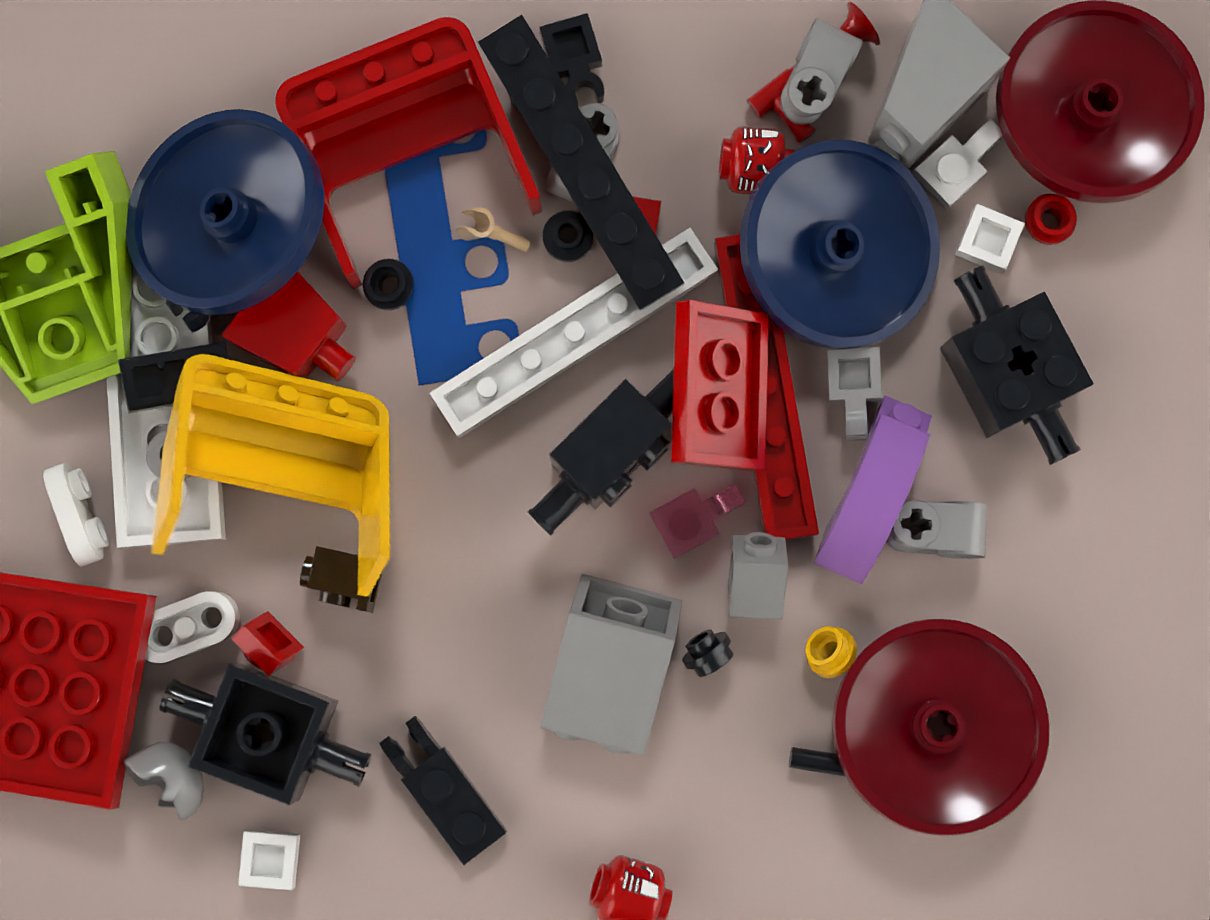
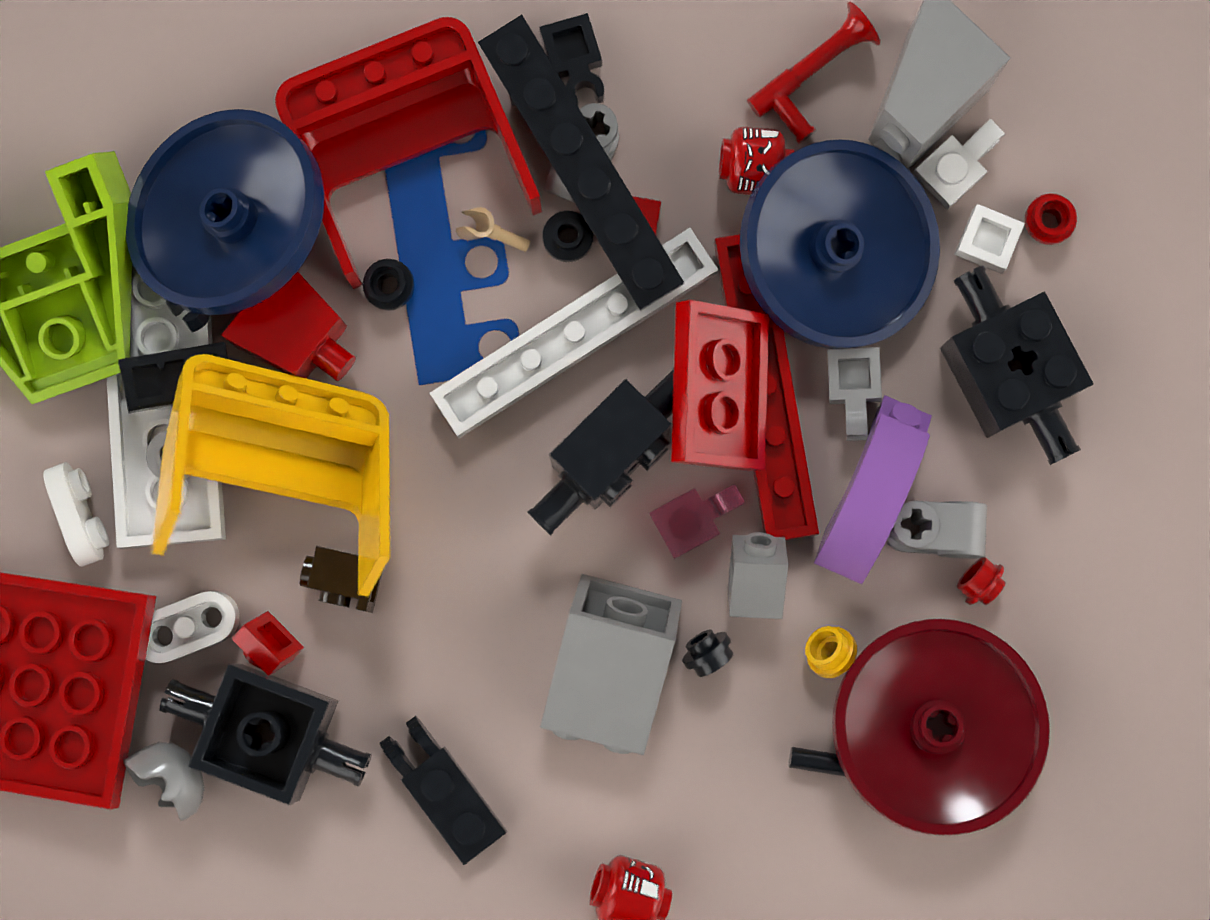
white plate [238,829,300,890] -> none
light grey piece [780,18,863,125] -> none
dark red dish [996,0,1205,203] -> none
none -> red plate [957,557,1006,605]

